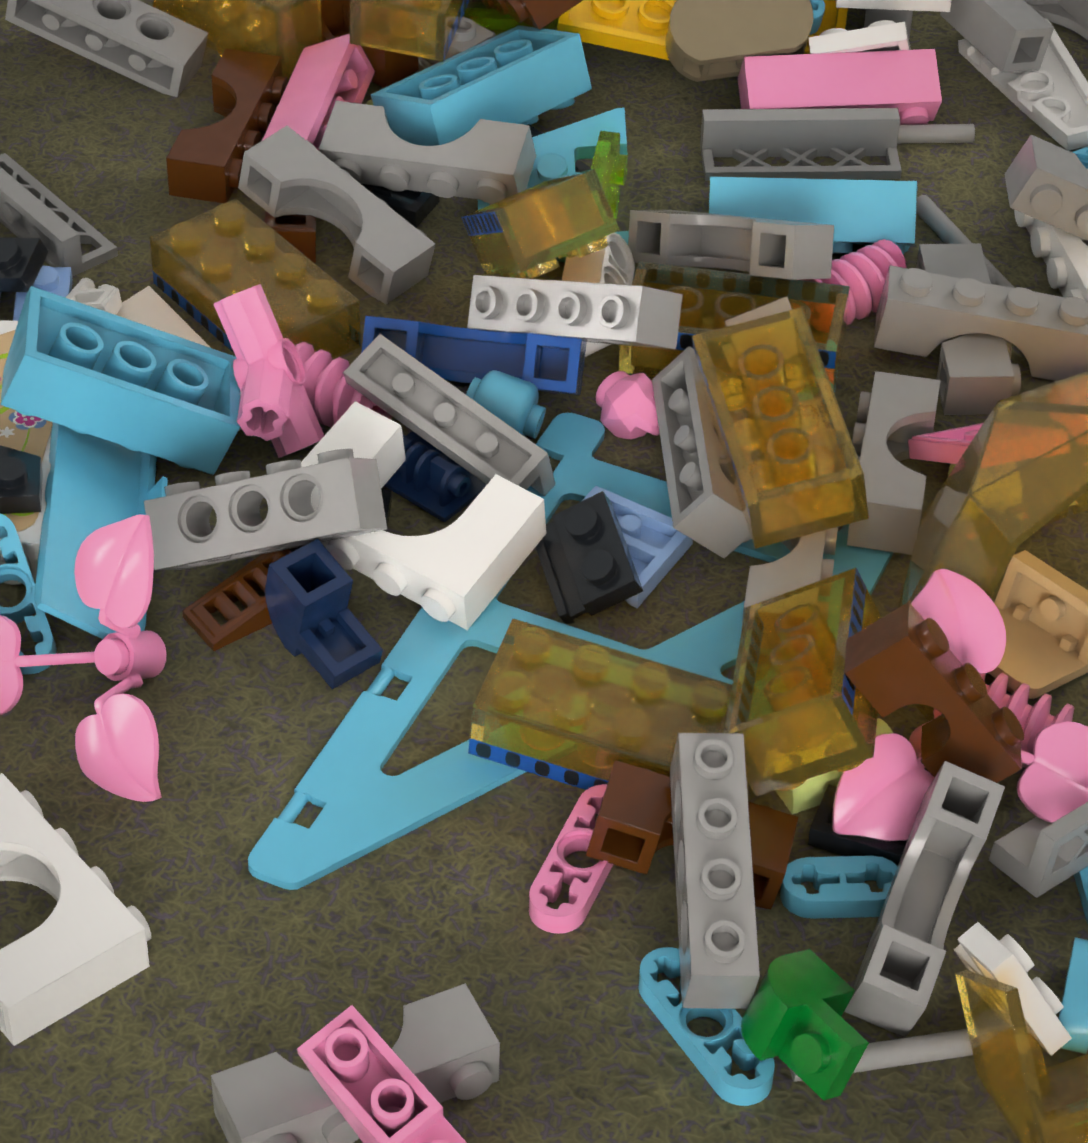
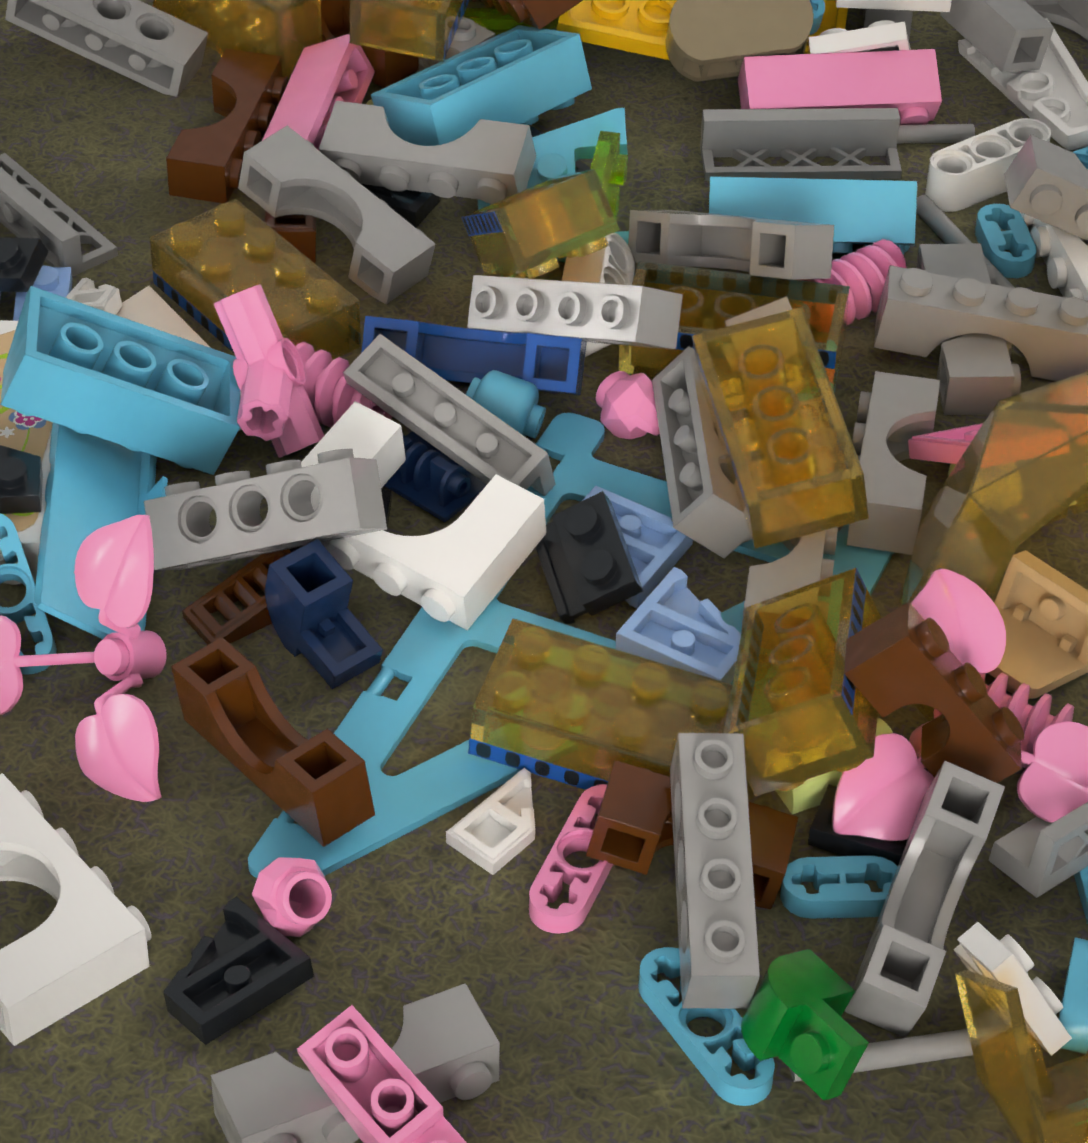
none -> black wing [163,896,314,1045]
none -> reddish brown arch [171,637,375,847]
none -> bright pink rock [252,857,332,937]
none -> white tile [446,768,535,875]
none -> light blue wing [615,567,741,697]
none -> white beam [925,118,1051,212]
none -> medium azure beam [975,203,1037,278]

